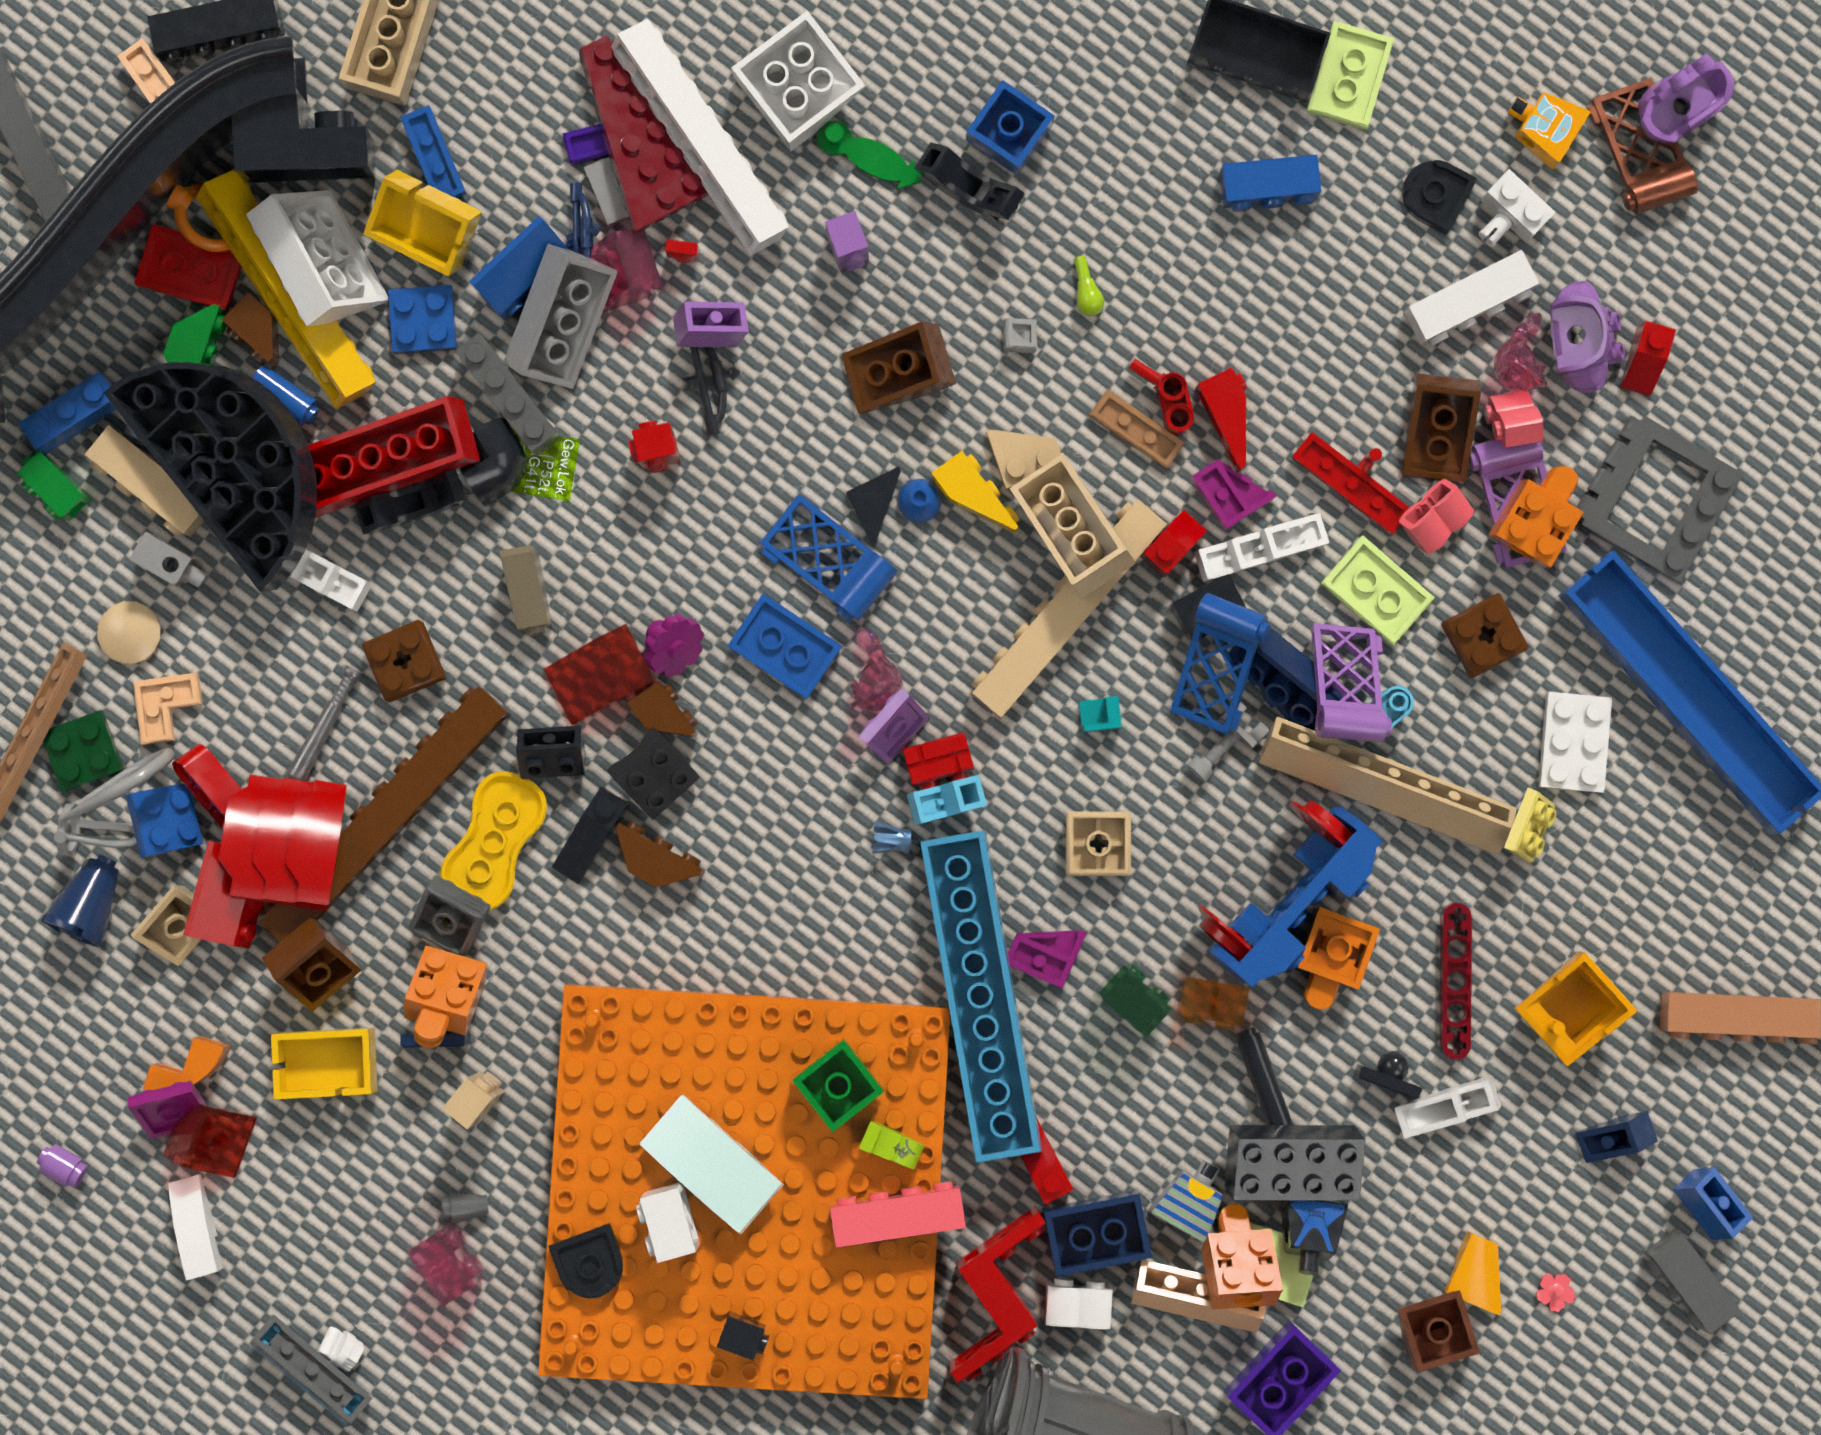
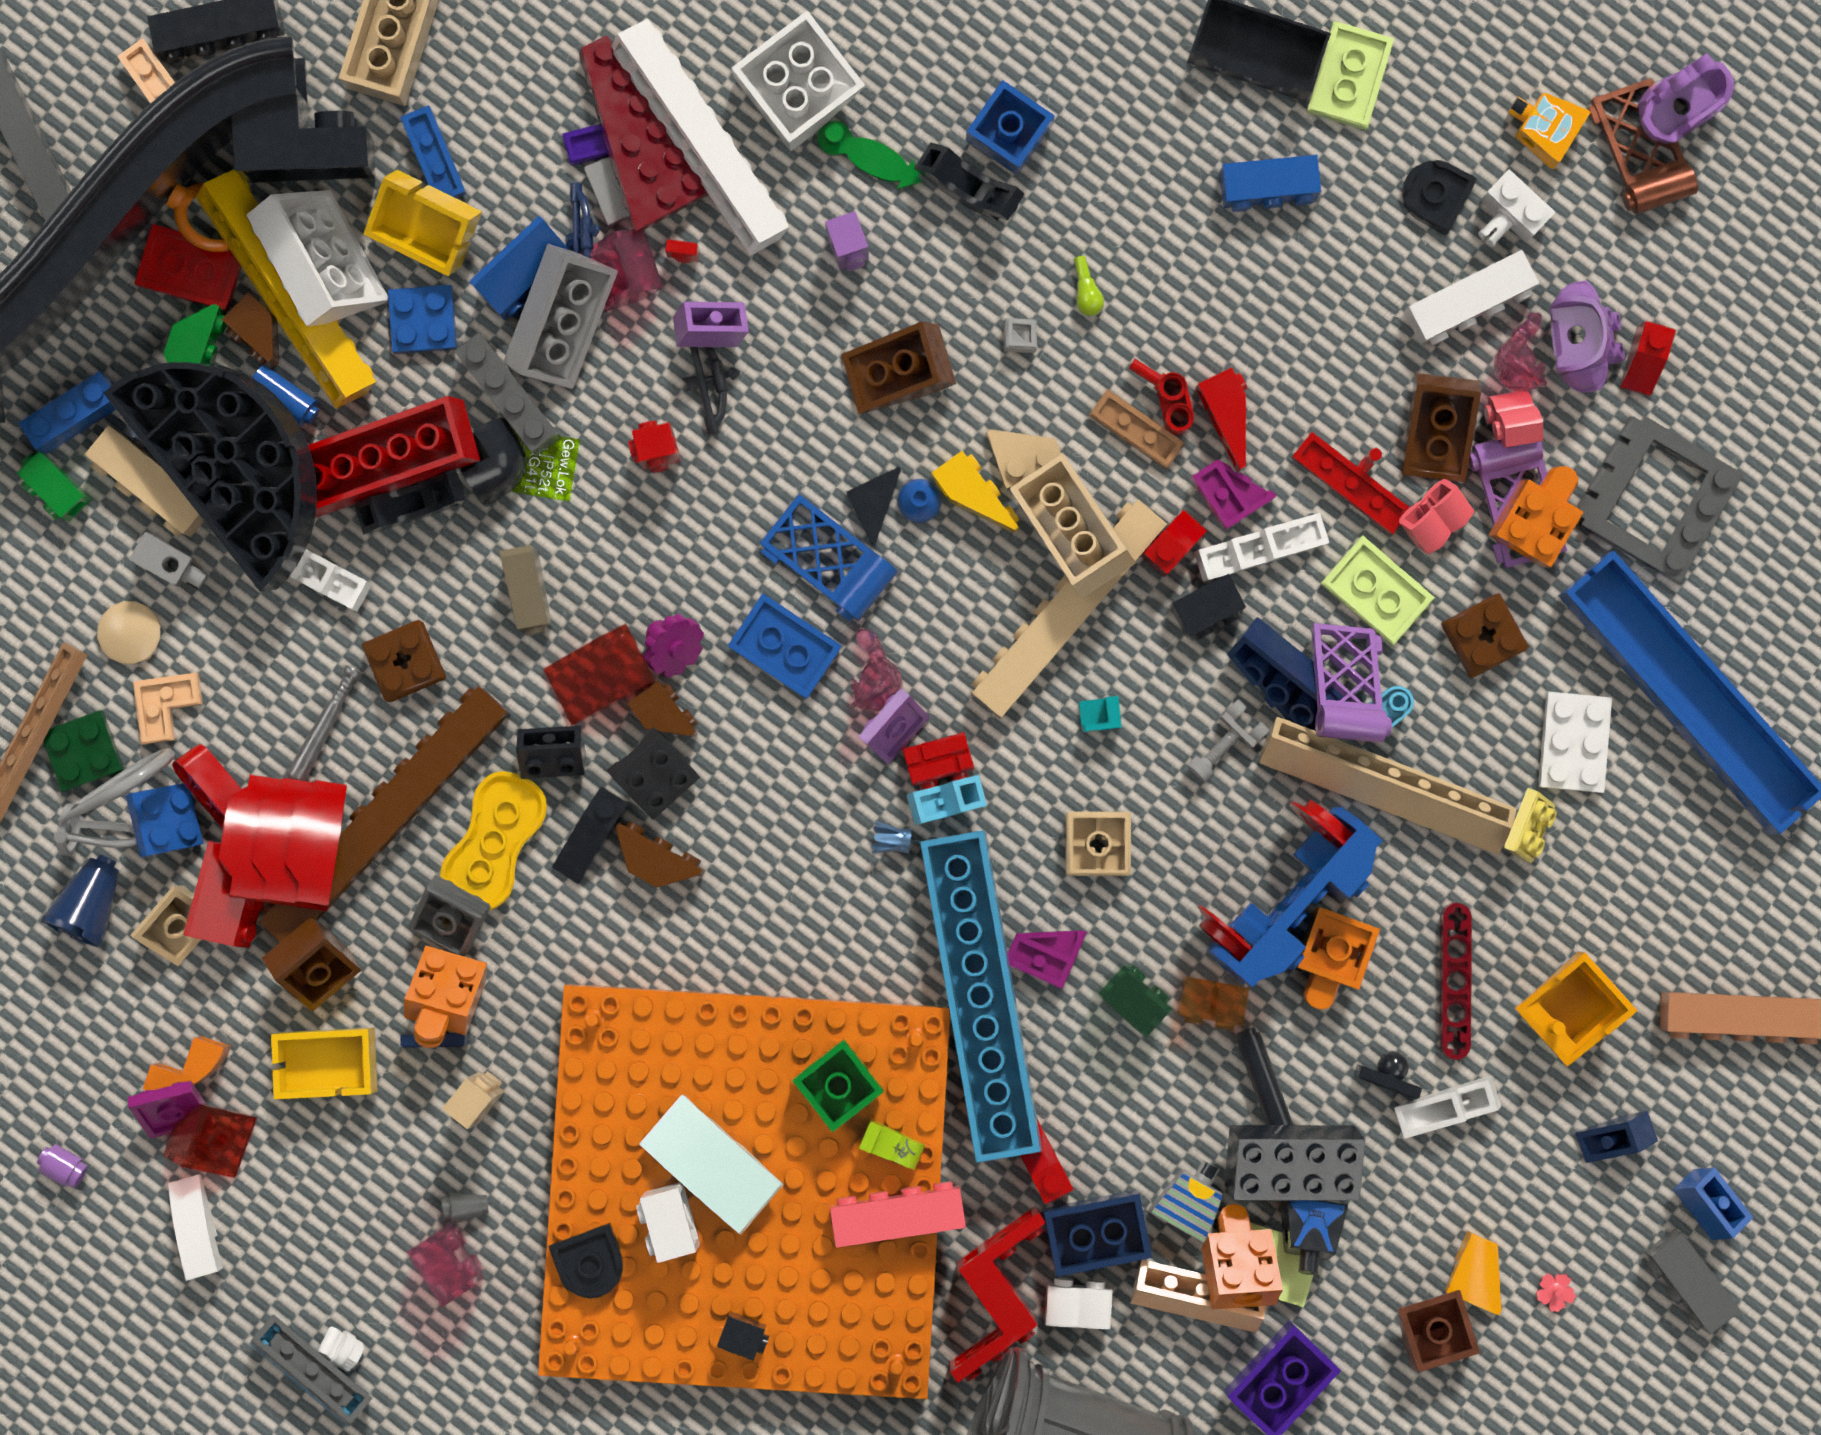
blue piece [1170,593,1271,734] -> none

